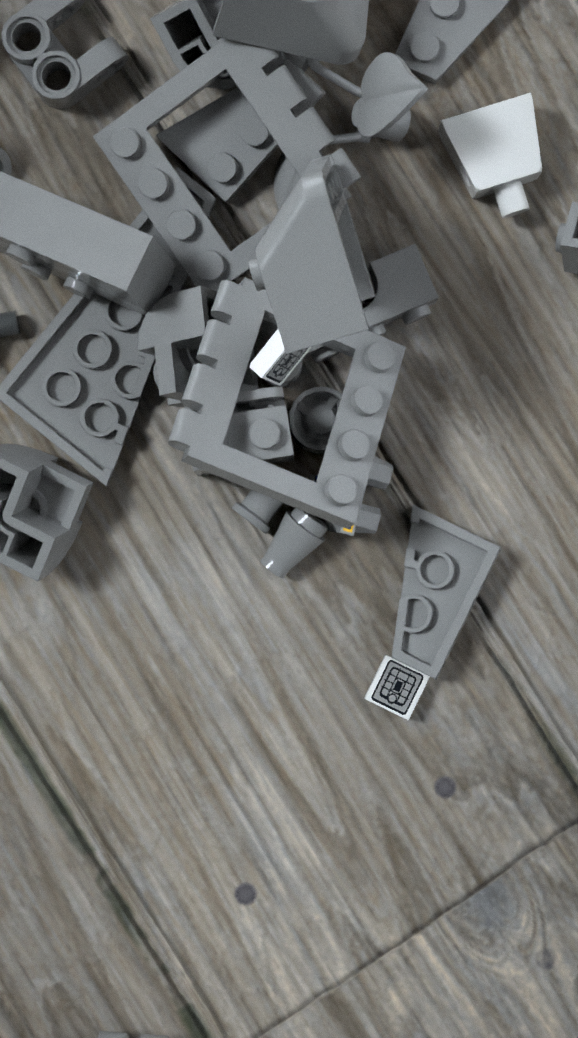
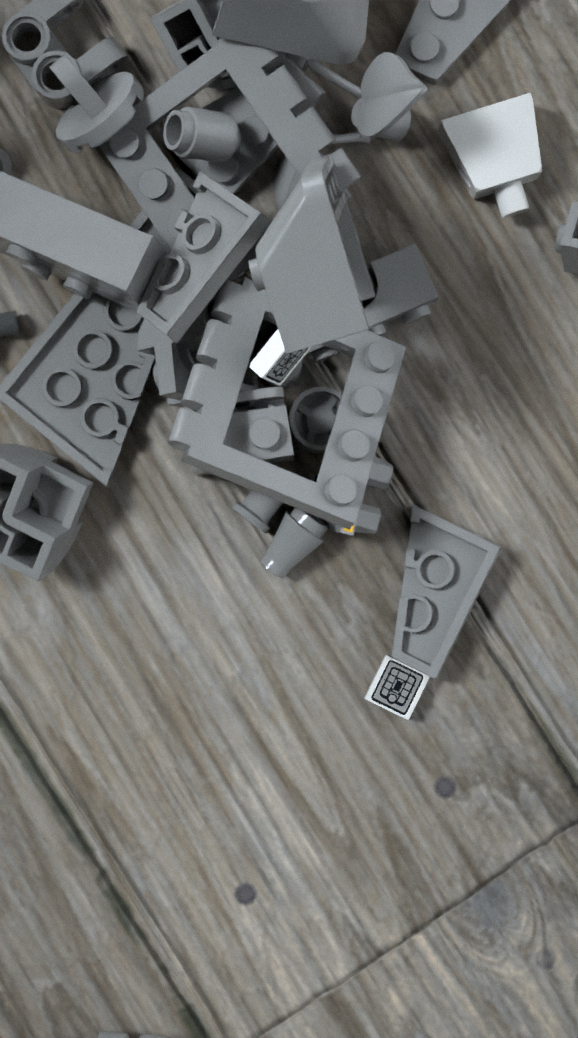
none -> light grey tile [49,54,144,153]
none -> light grey wing [137,171,271,343]
none -> light grey brick [163,106,241,163]

